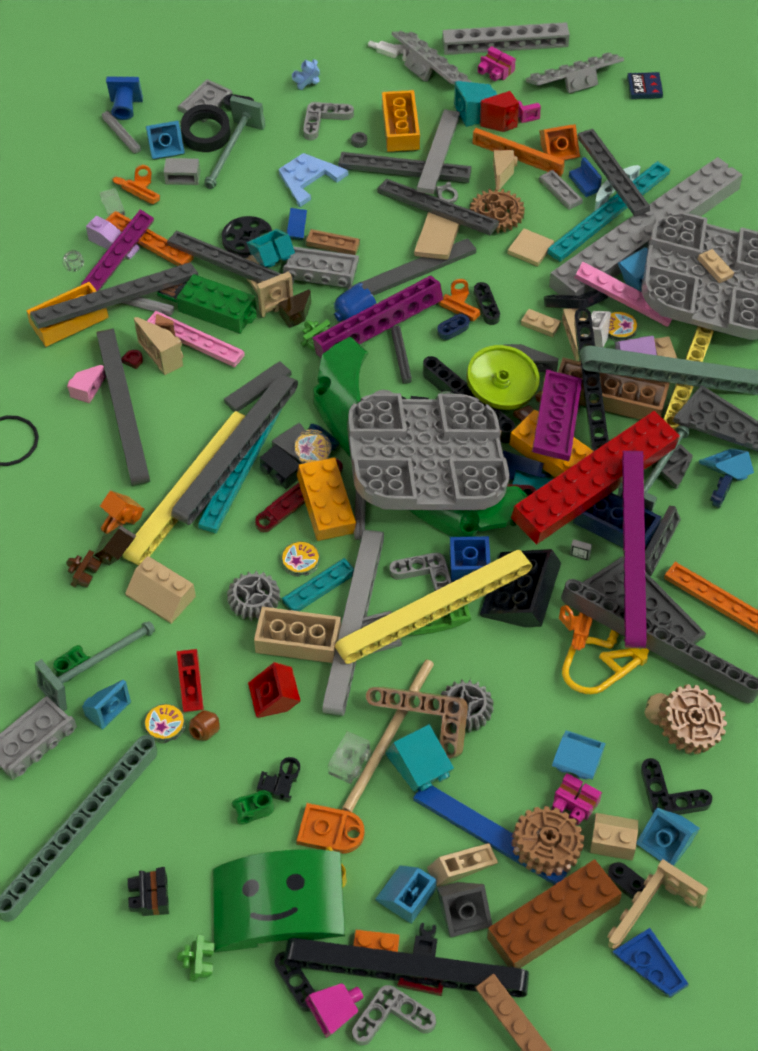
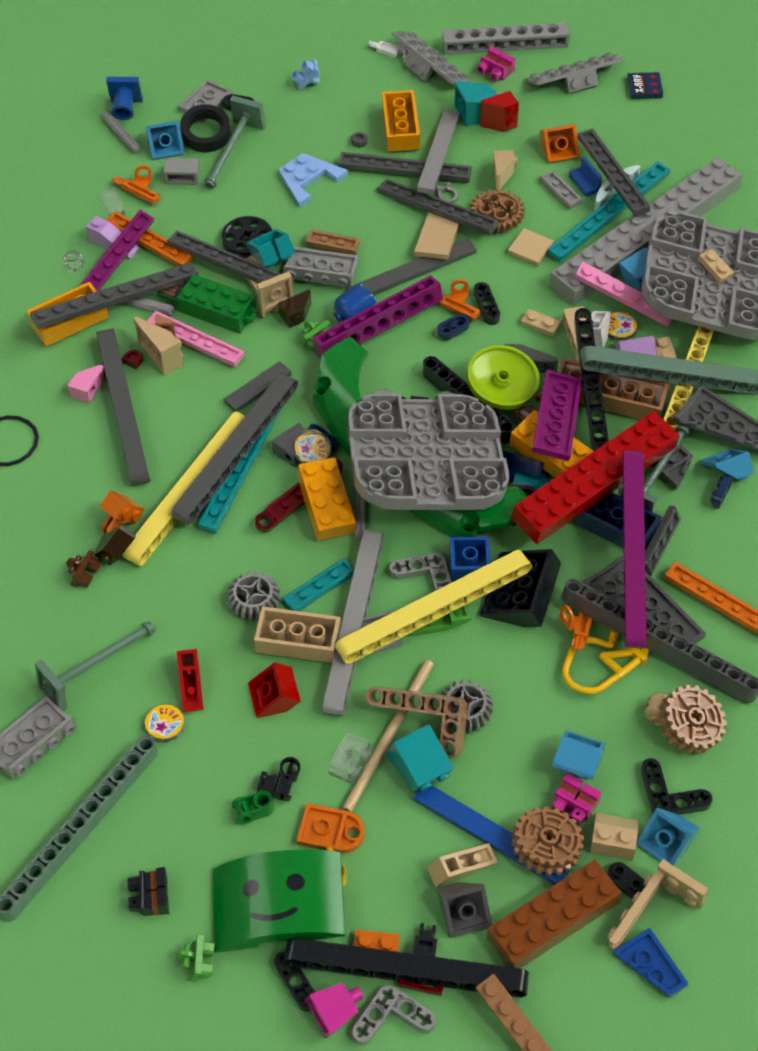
green piece [53,645,91,682] -> none
dark azure slope [82,680,131,730] -> none
tan slope [125,556,196,624] -> none
dark orange head [189,710,220,741] -> none
black brick [259,445,299,489] -> none
tile [281,541,320,577] -> none
blue slope [287,208,307,240] -> none
light grey beam [303,102,354,140] -> none
dark azure slope [375,865,436,924] -> none
dark grey axle [391,325,412,384] -> none
orange plate [472,128,565,177] -> none
dark pink bracket [518,101,541,123] -> none
black beam [544,289,608,309] -> none
tile [570,540,592,561] -> none

